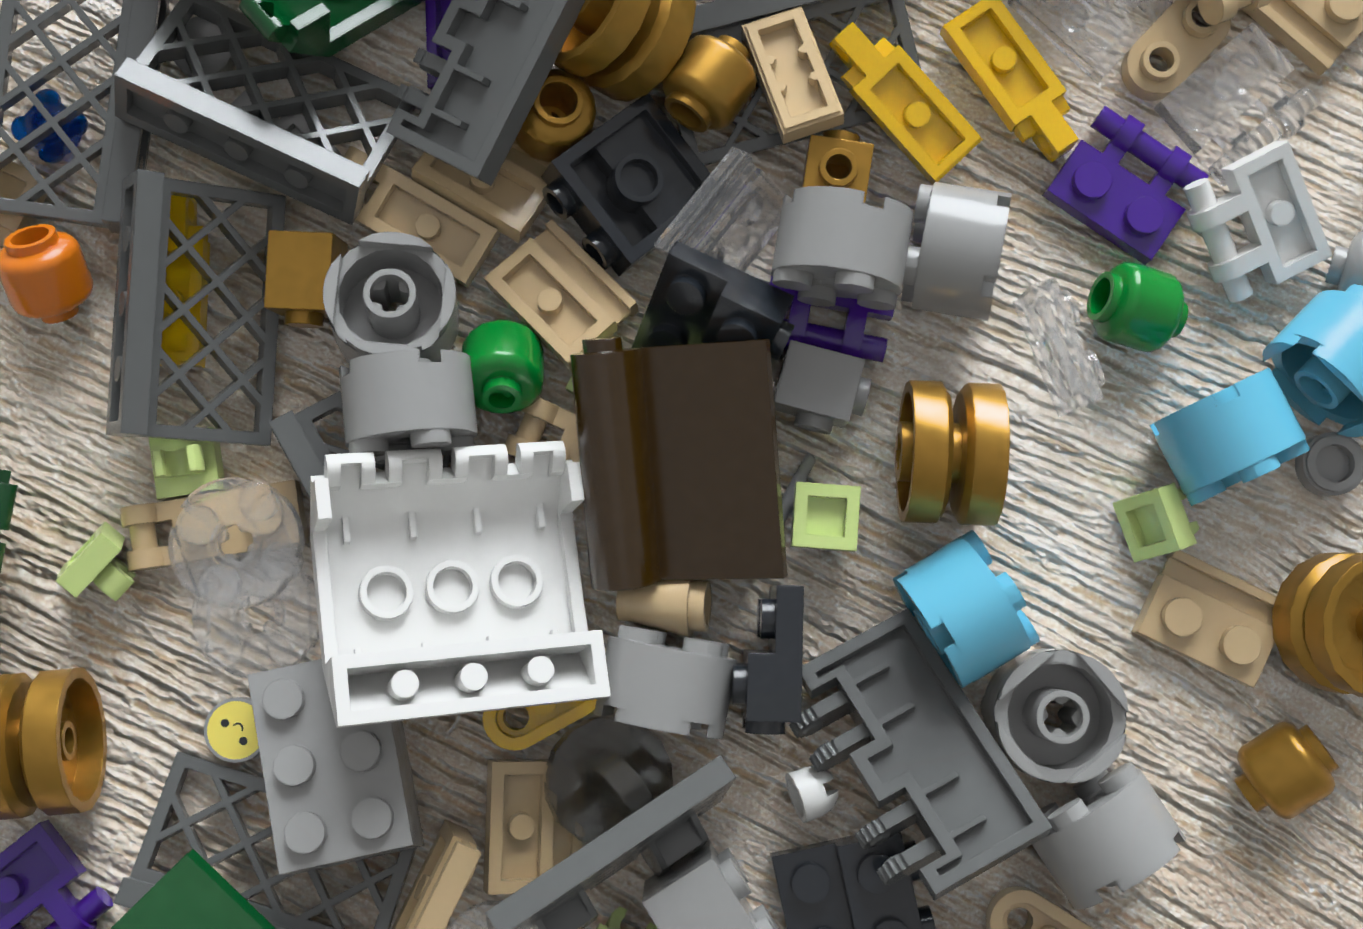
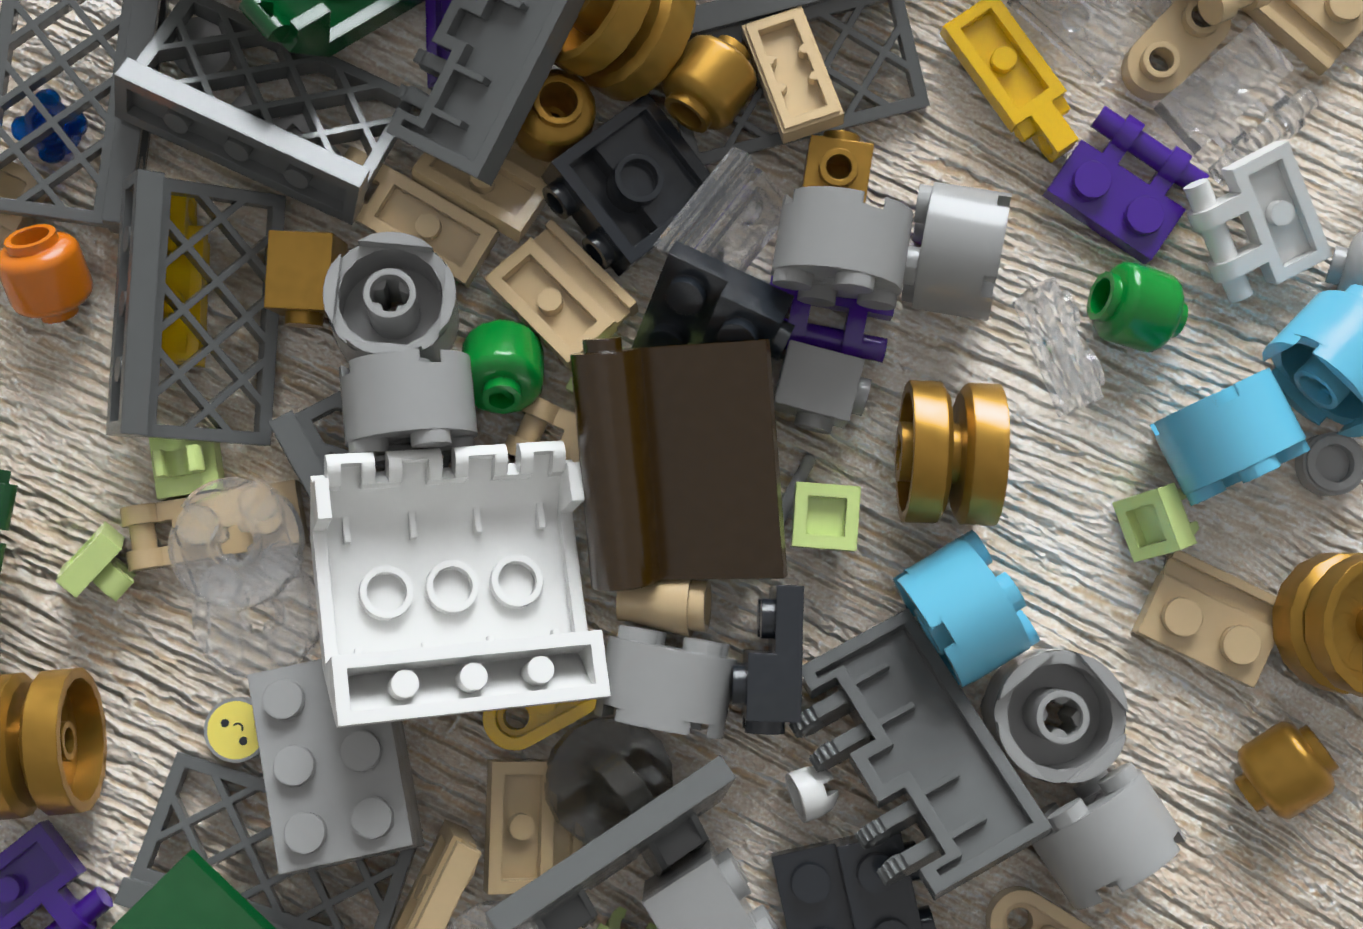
yellow hinge [829,22,982,184] -> none

